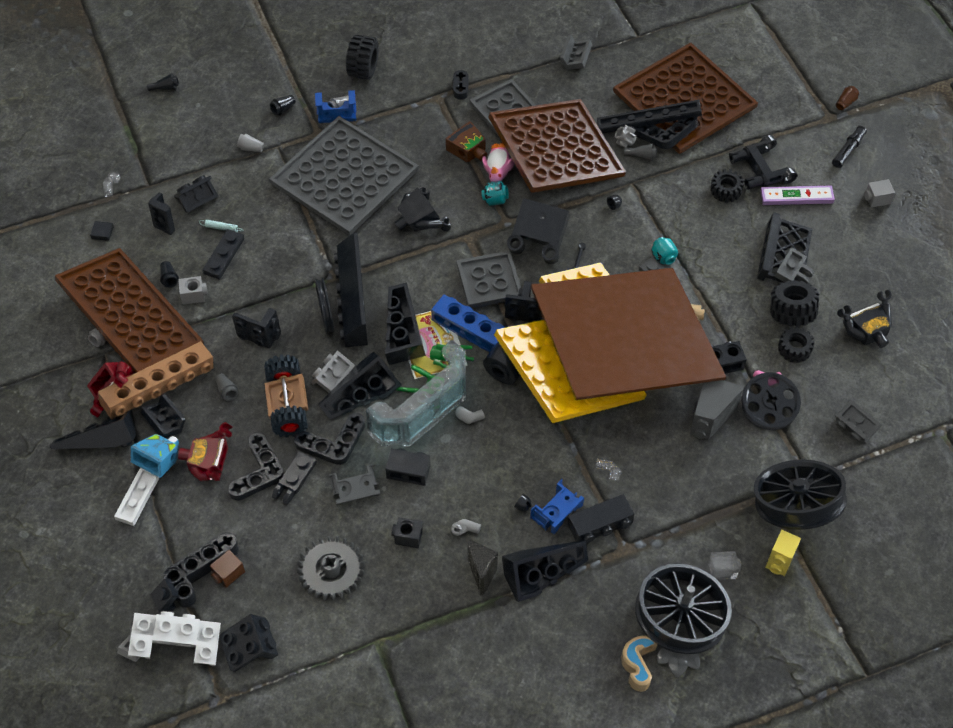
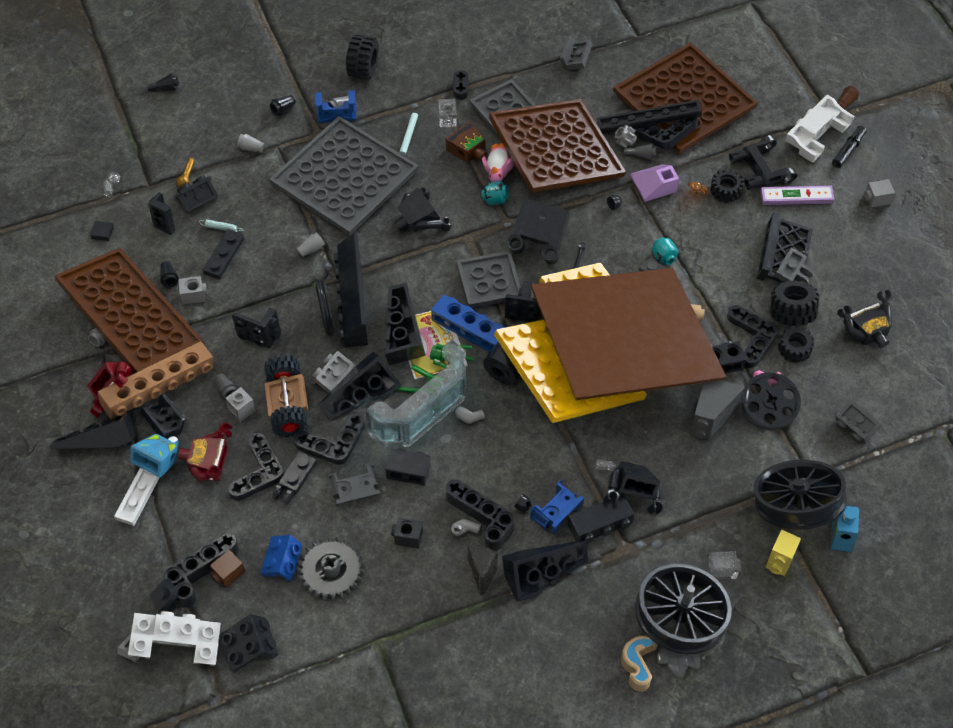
none -> pearl gold bar [176,158,195,188]
none -> light grey brick [225,387,256,422]
none -> blue bracket [260,535,302,581]
none -> light grey cone [297,232,325,257]
none -> light aqua bar [399,113,418,156]
none -> clear brick [438,99,457,127]
none -> black beam [446,479,514,551]
none -> black torso [603,461,664,515]
none -> lavender slope [630,164,679,202]
none -> clear orange plant [687,182,708,194]
none -> black beam [727,305,778,368]
none -> white bracket [785,95,854,163]
none -> dark azure torso [831,506,859,552]

